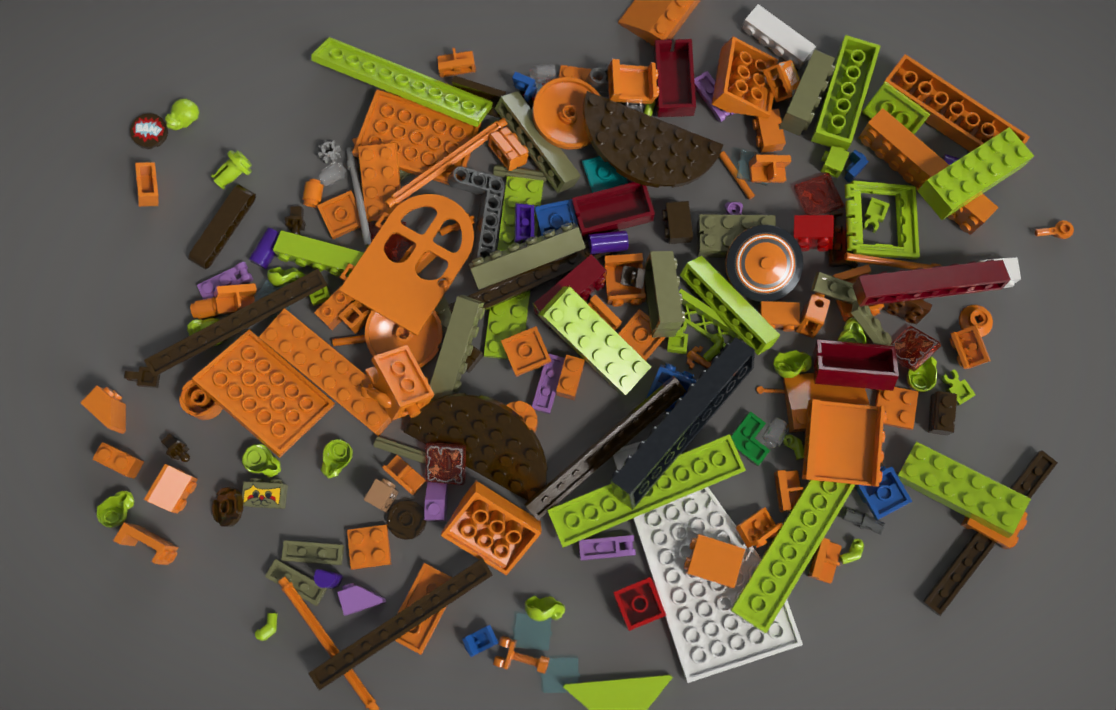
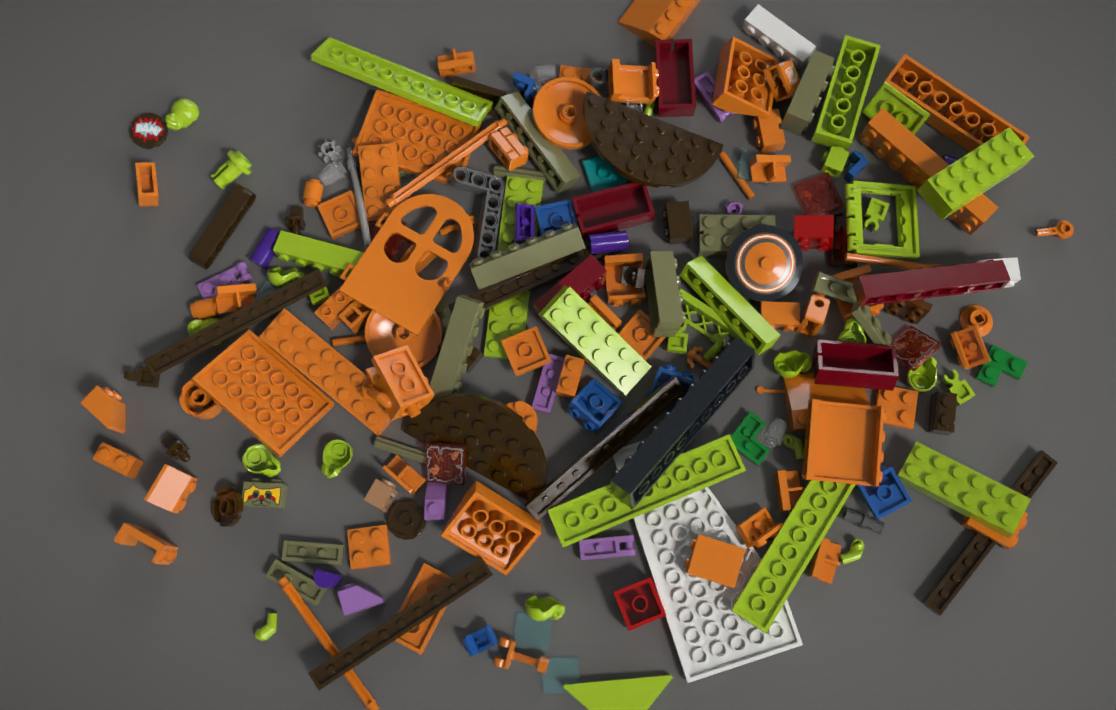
lime hair [97,491,134,528] -> none
none -> blue plate [567,378,623,433]
none -> green plate [975,344,1028,387]

